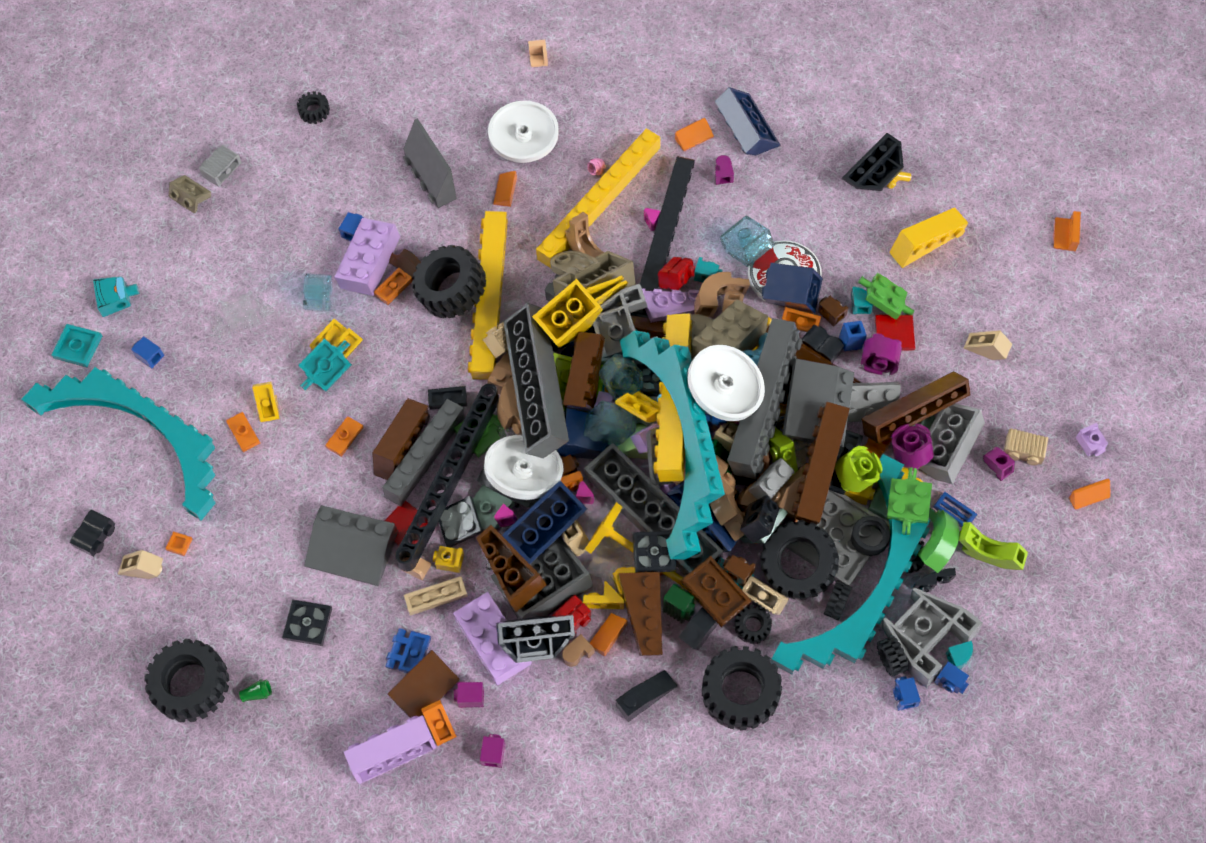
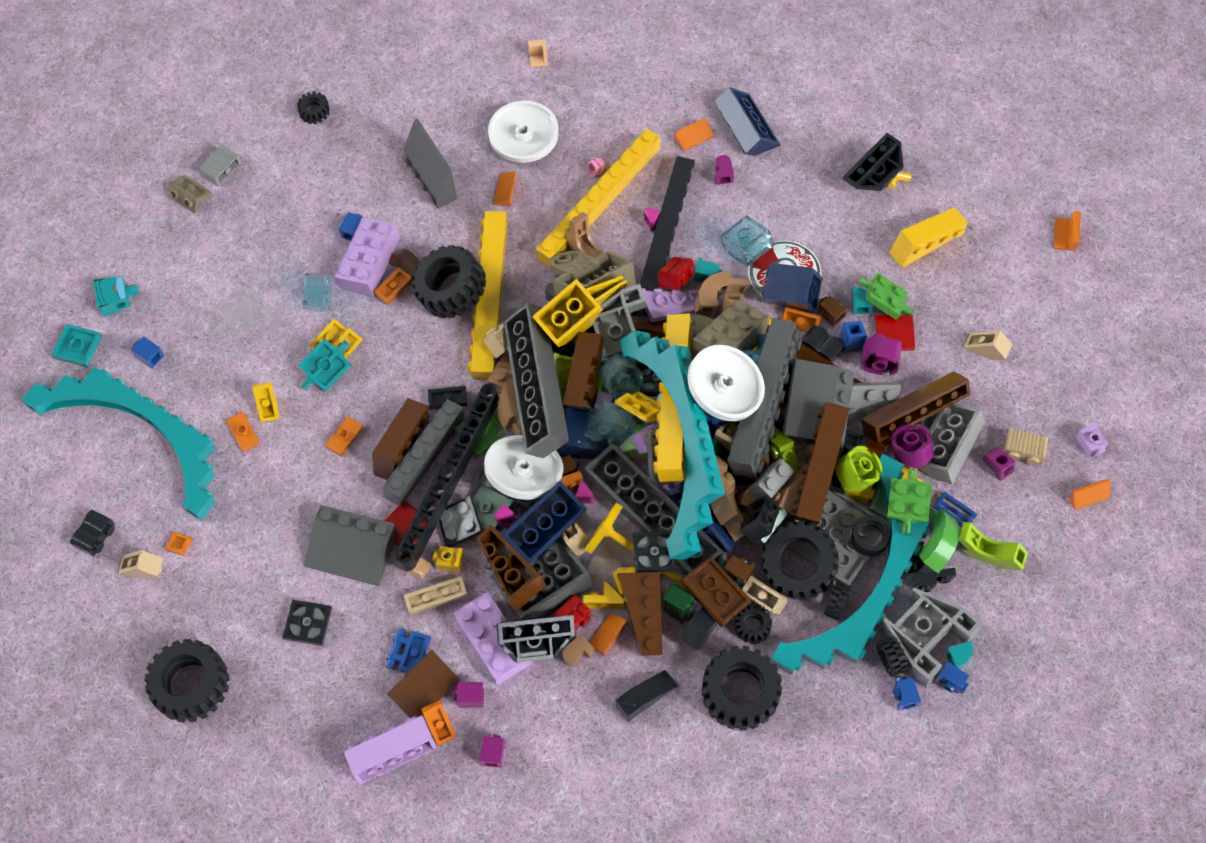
green cone [239,679,272,702] -> none

